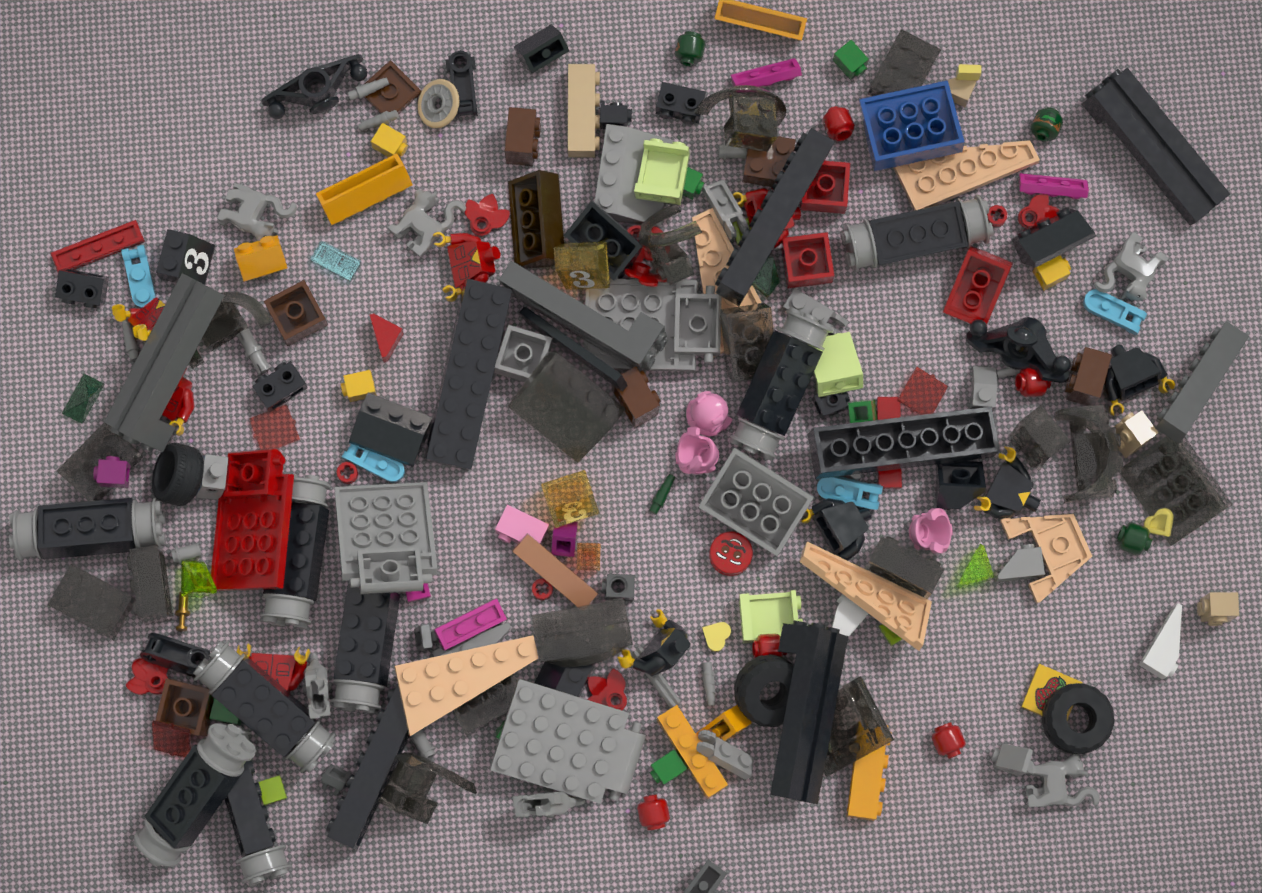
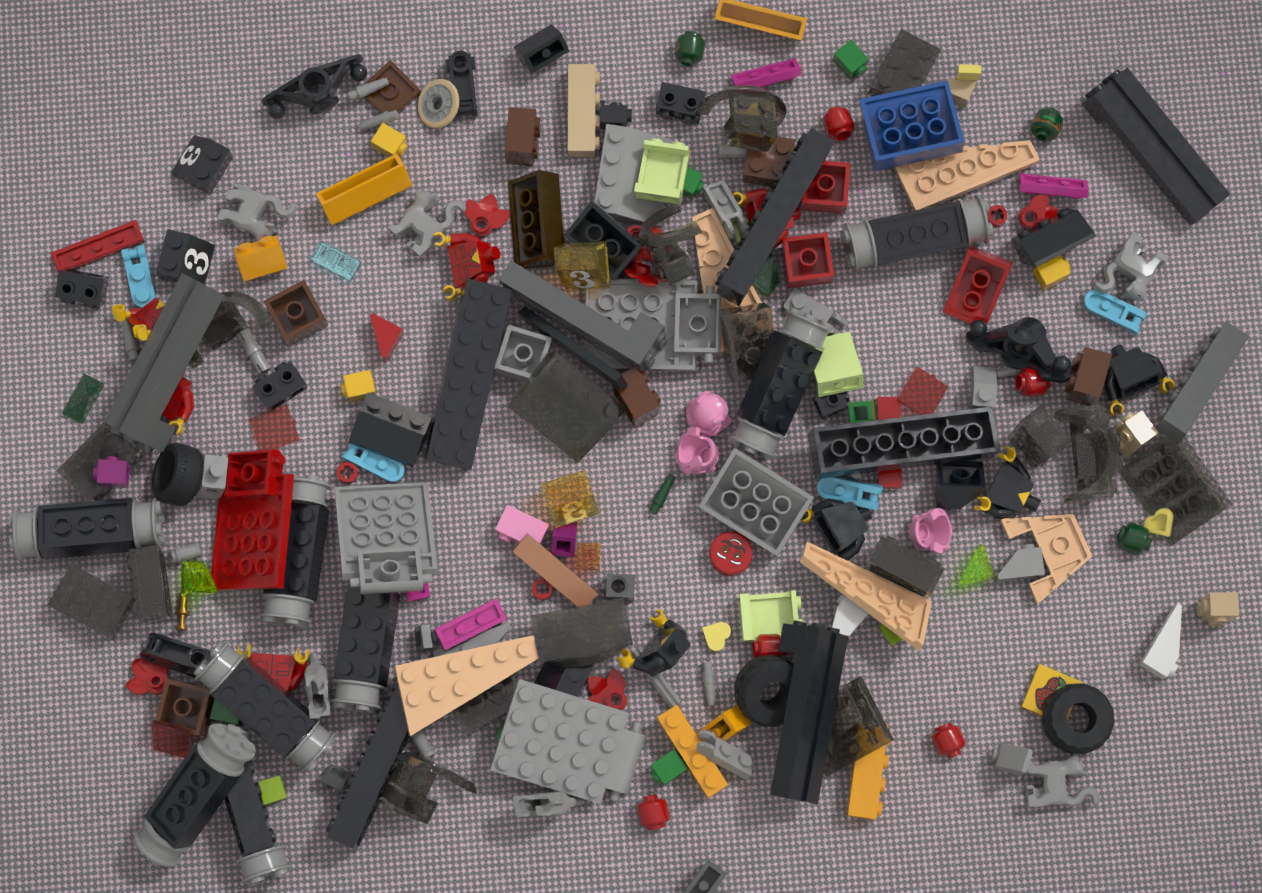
none -> black slope [171,135,233,195]

